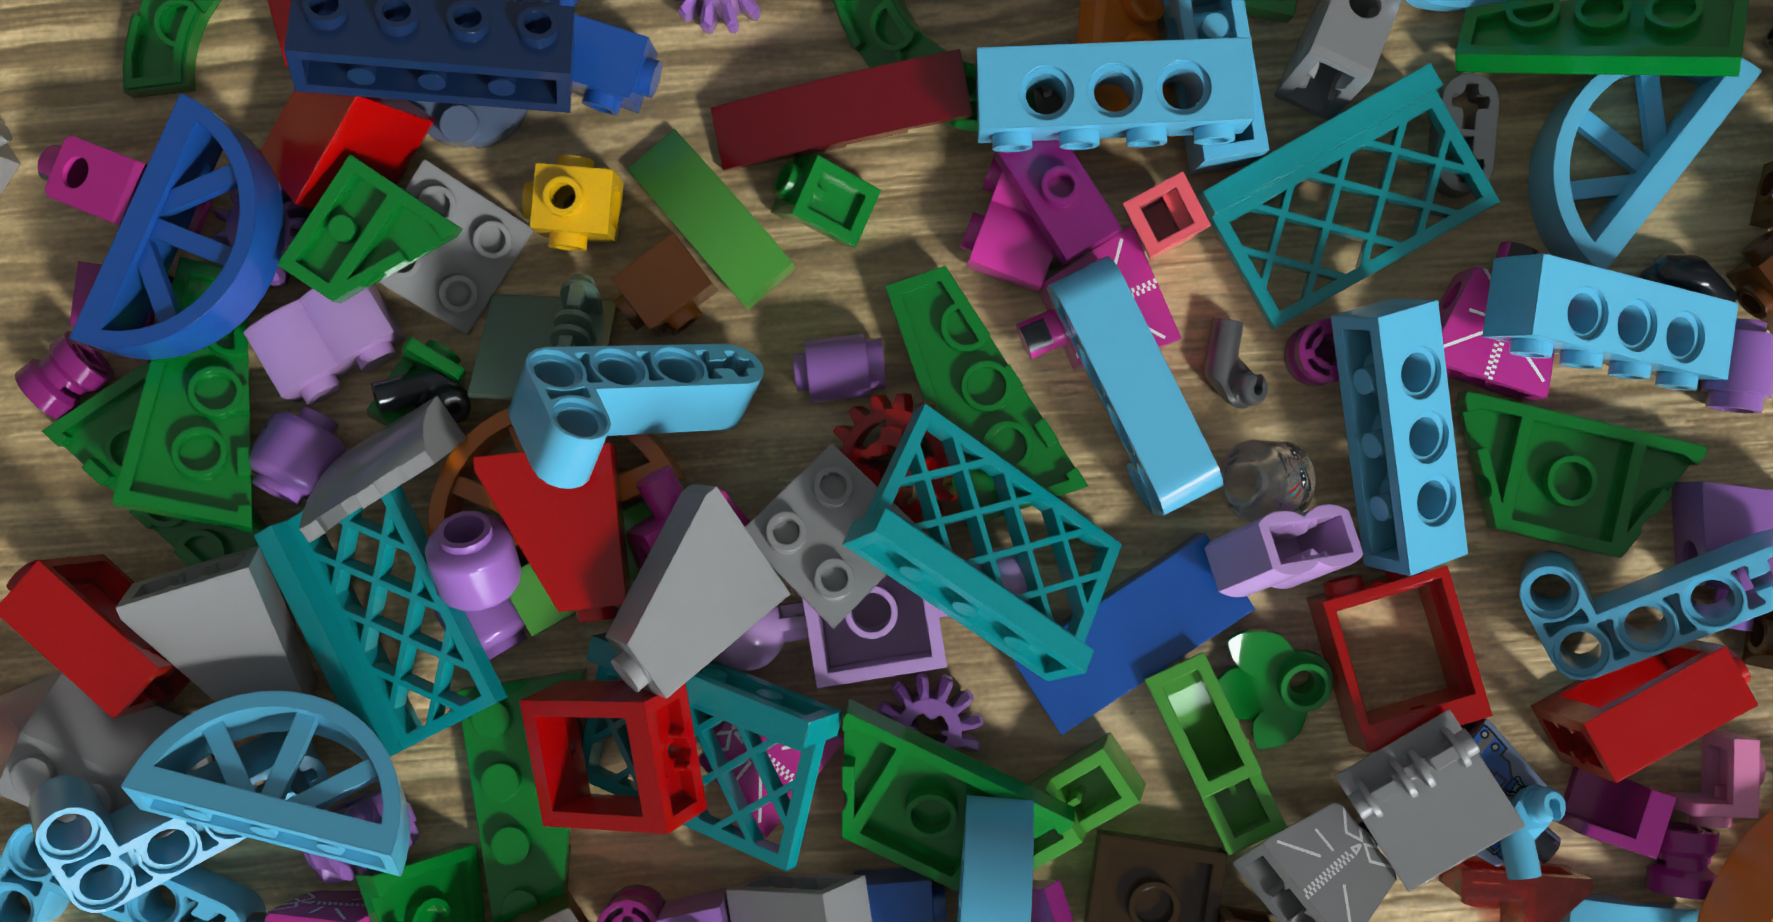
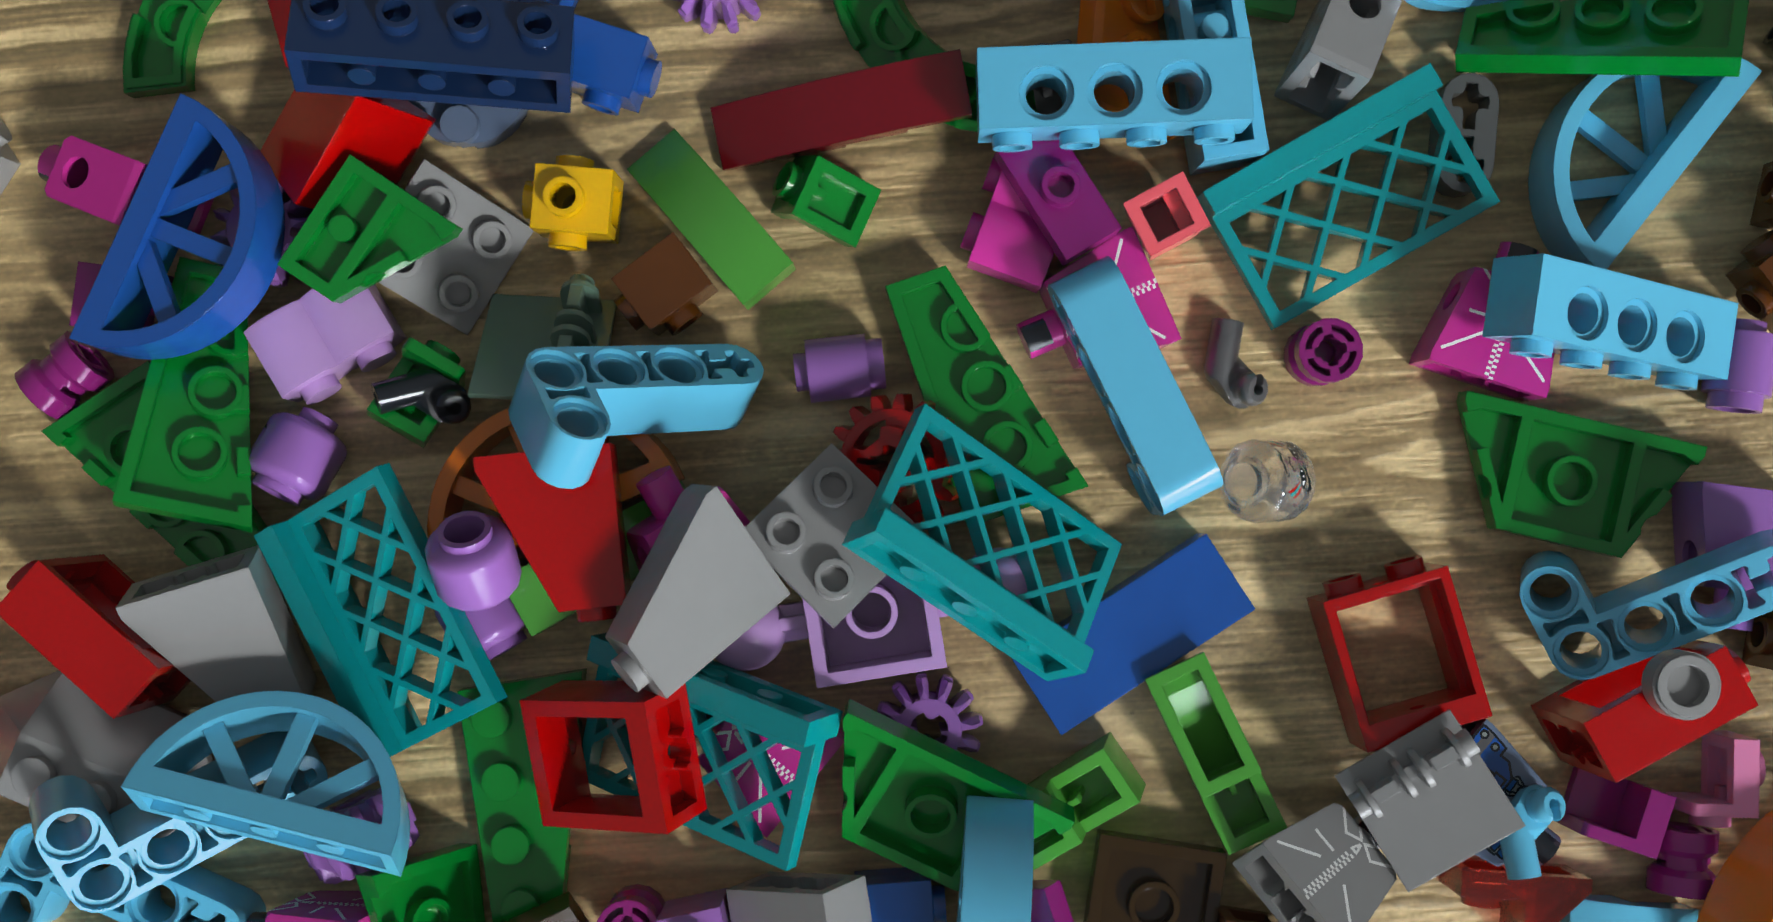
light grey slope [299,396,467,543] -> none
lavender brick [1205,504,1363,597] -> none
green plate [1217,629,1334,750] -> none
medium azure brick [1331,299,1468,576] -> none
black arm [1639,253,1739,302] -> none
none -> light grey tile [1641,649,1721,720]

